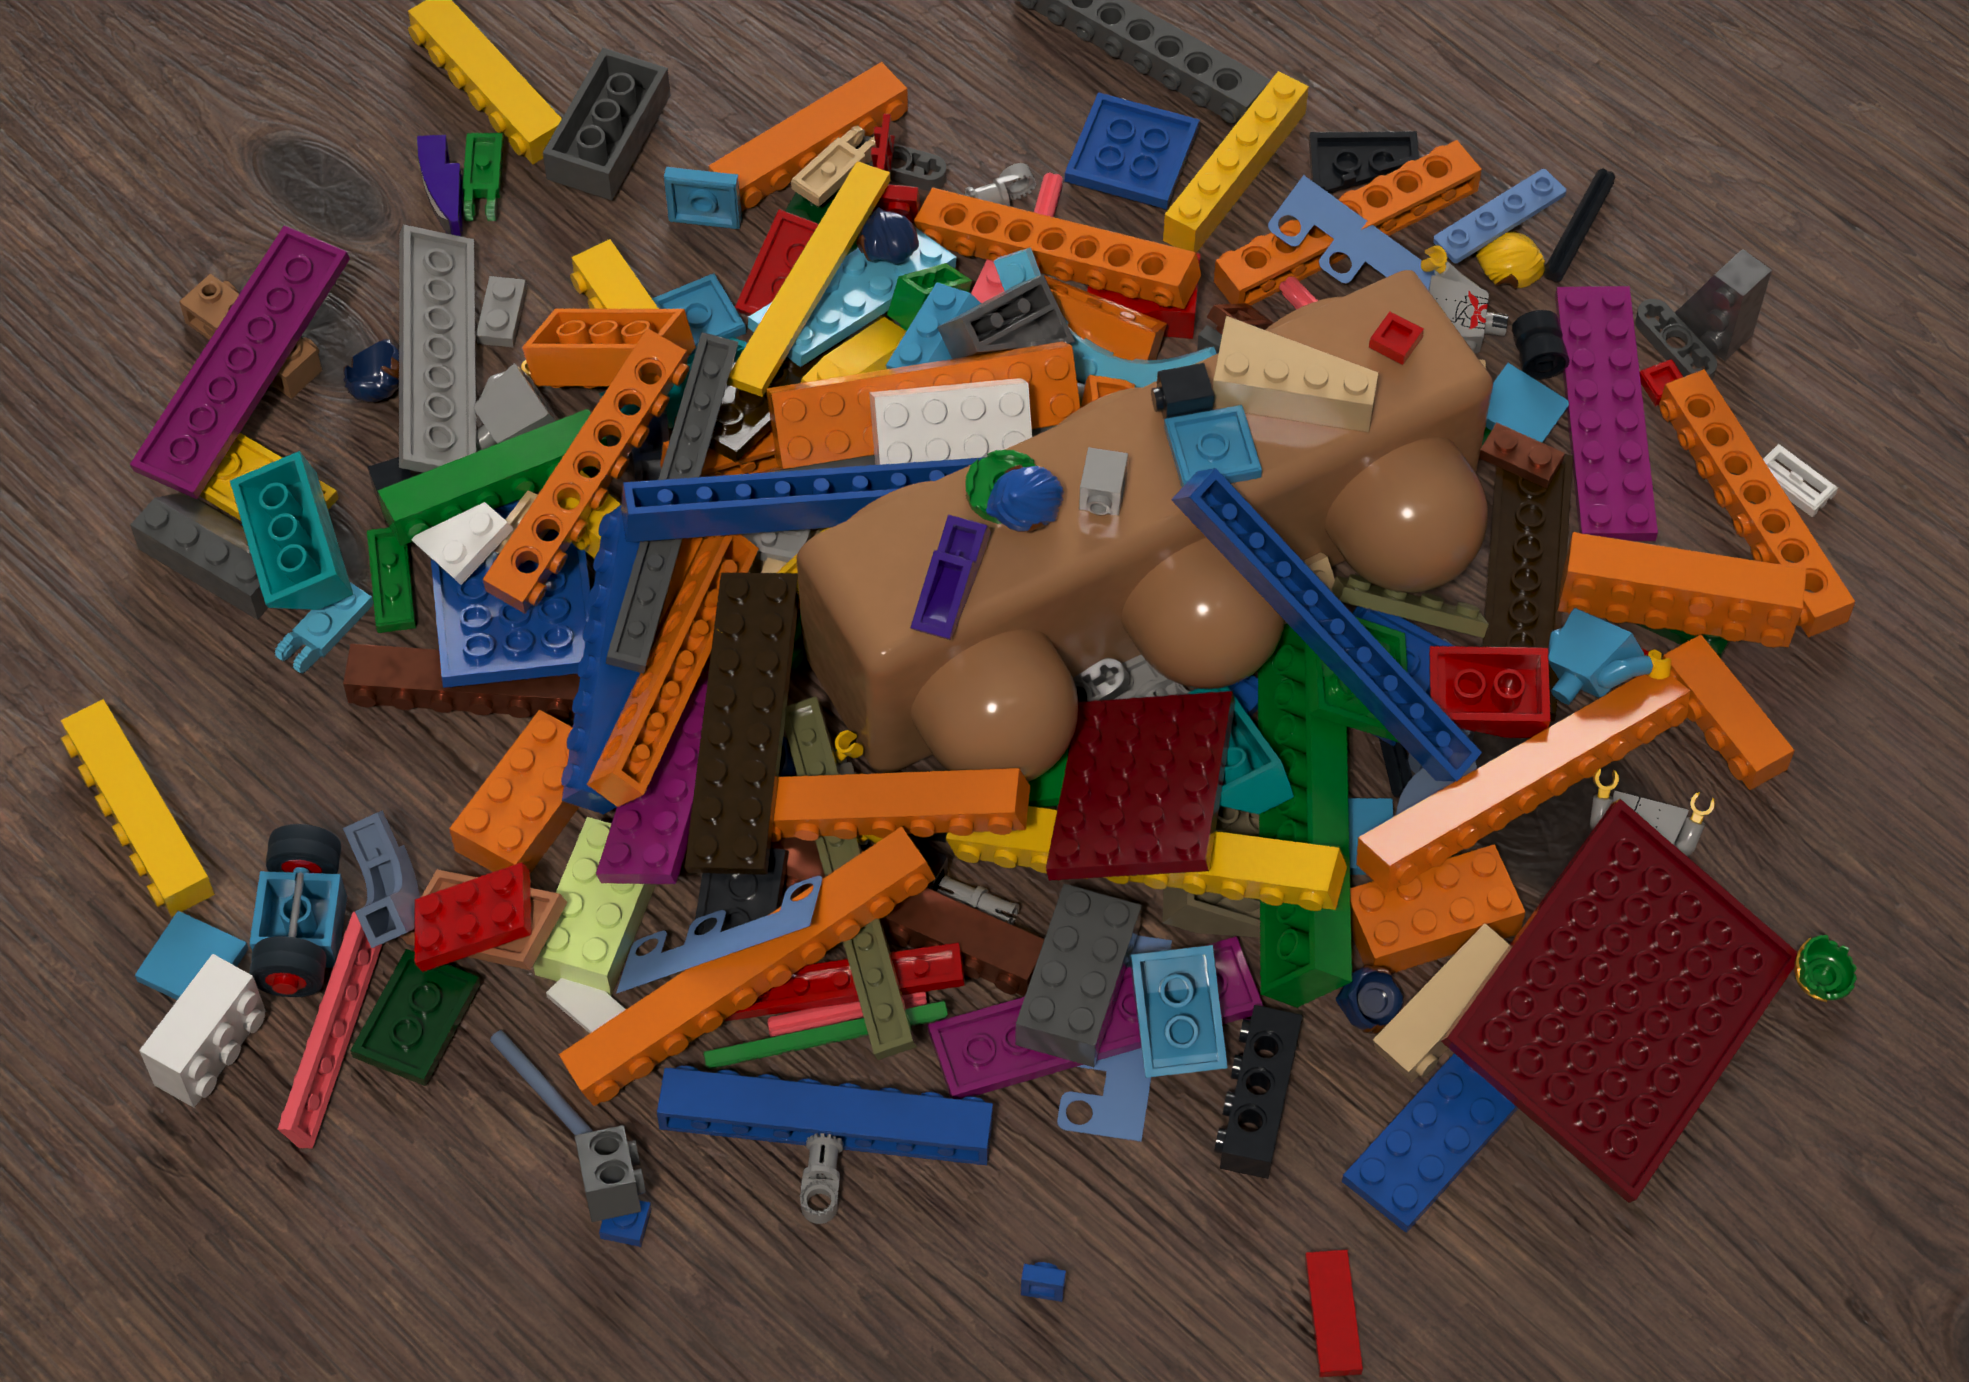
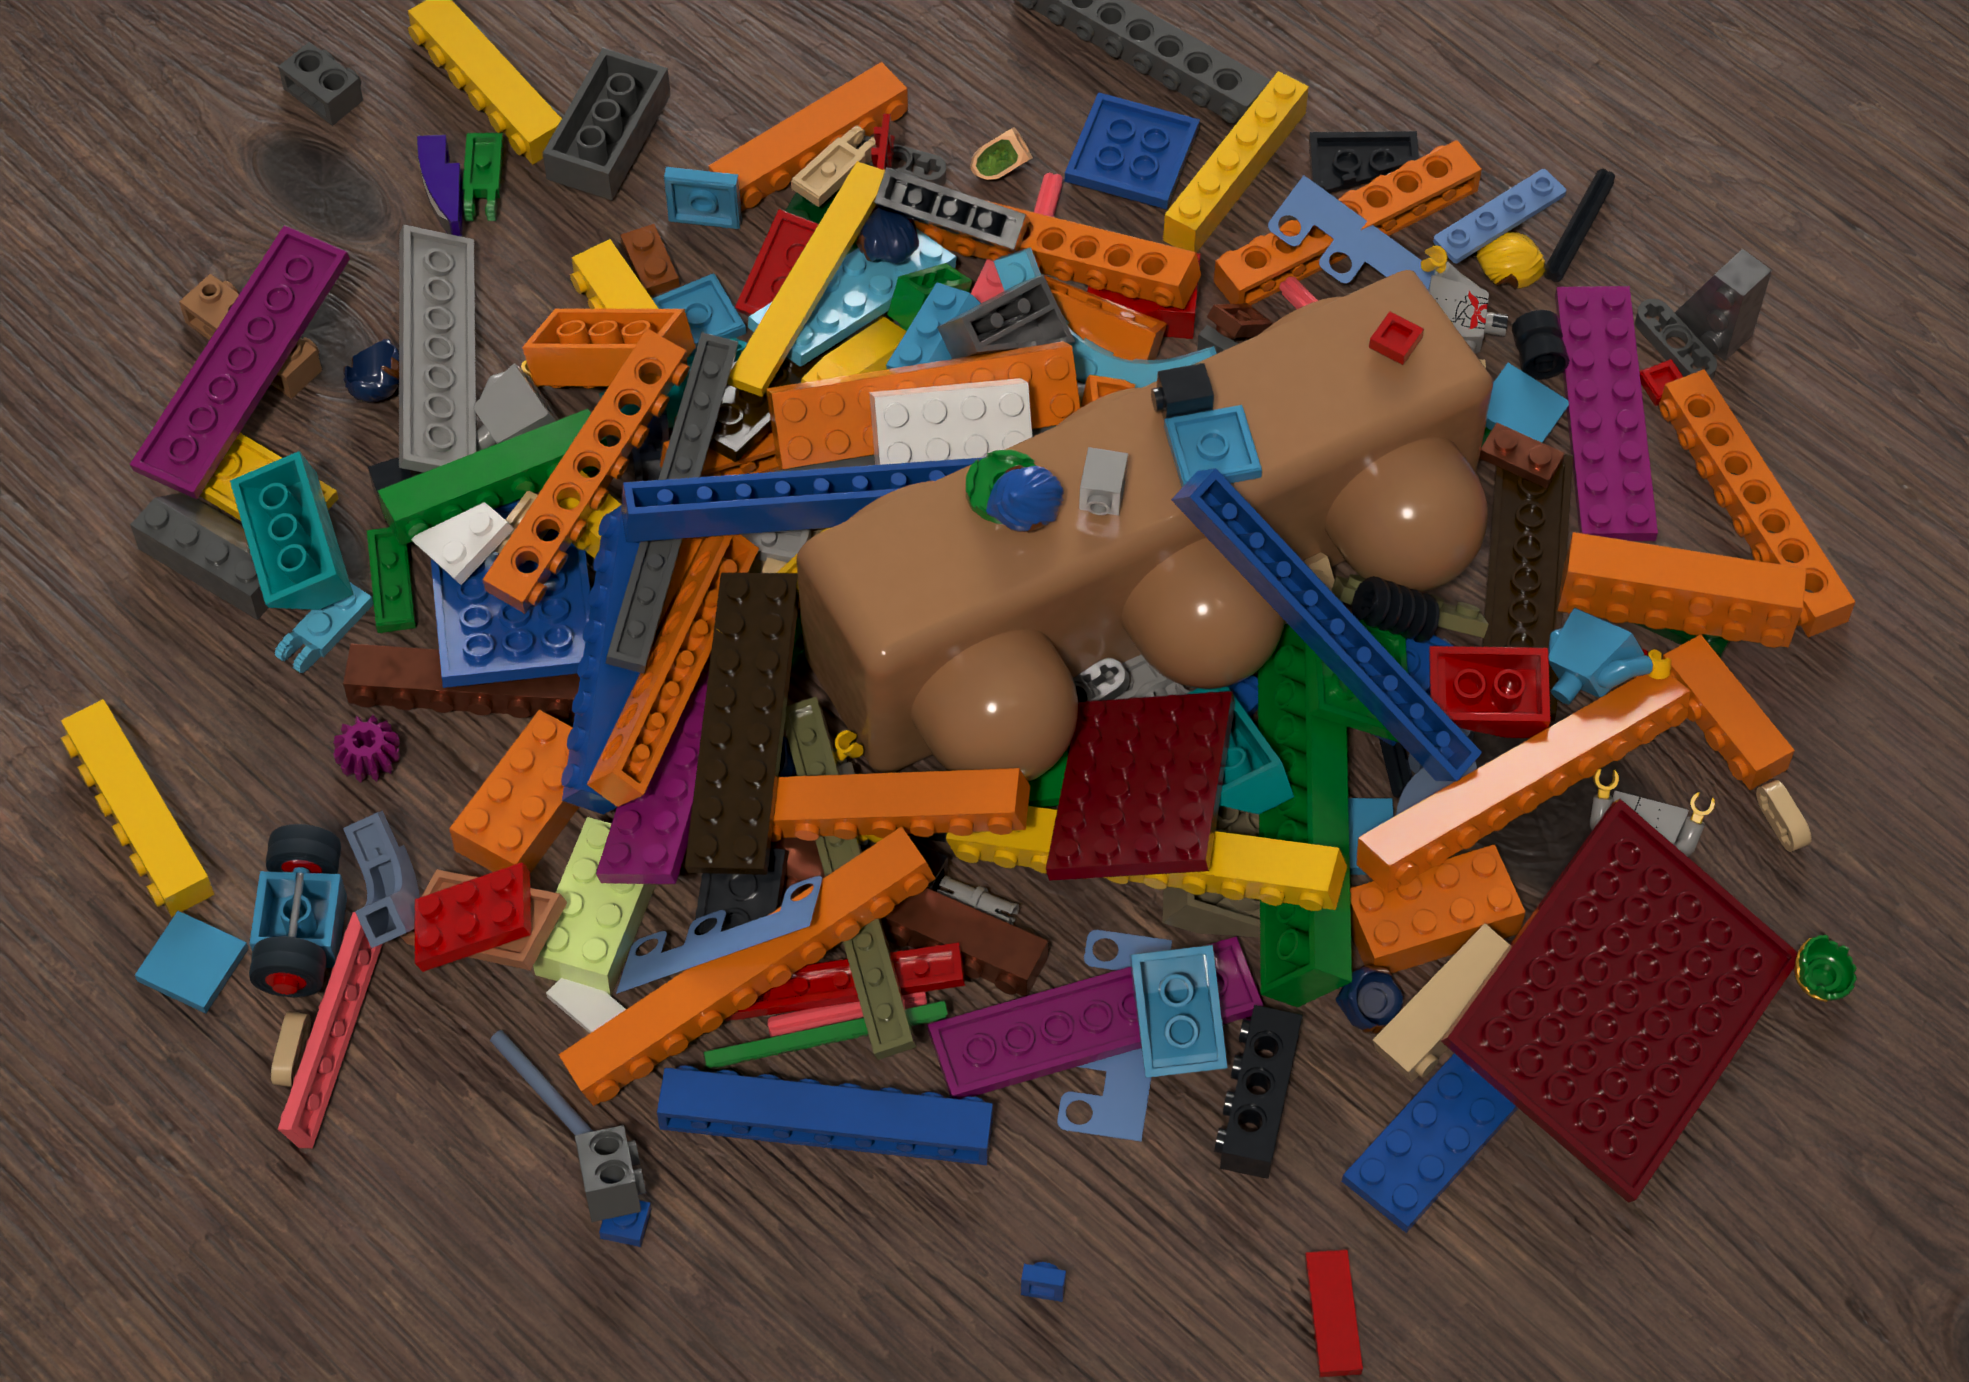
white brick [139,954,266,1108] -> none
dark green plate [350,949,480,1086] -> none
light grey plate [476,276,527,348] -> none
light grey connector [800,1133,844,1224] -> none
dark purple slope [910,514,991,640] -> none
light grey connector [965,163,1036,206] -> none
dark grey brick [1015,884,1142,1067] -> none
tan wedge [1213,316,1378,432] -> none
white tile [1763,444,1838,517] -> none
none -> tan beam [271,1011,311,1087]
none -> dark grey brick [278,42,363,126]
none -> magenta gear [333,715,400,783]
none -> dark orange plate [620,224,680,296]
none -> brick [874,167,1030,253]
none -> rock [970,127,1033,180]
none -> black piece [1352,576,1440,643]
none -> tan beam [1756,780,1812,852]

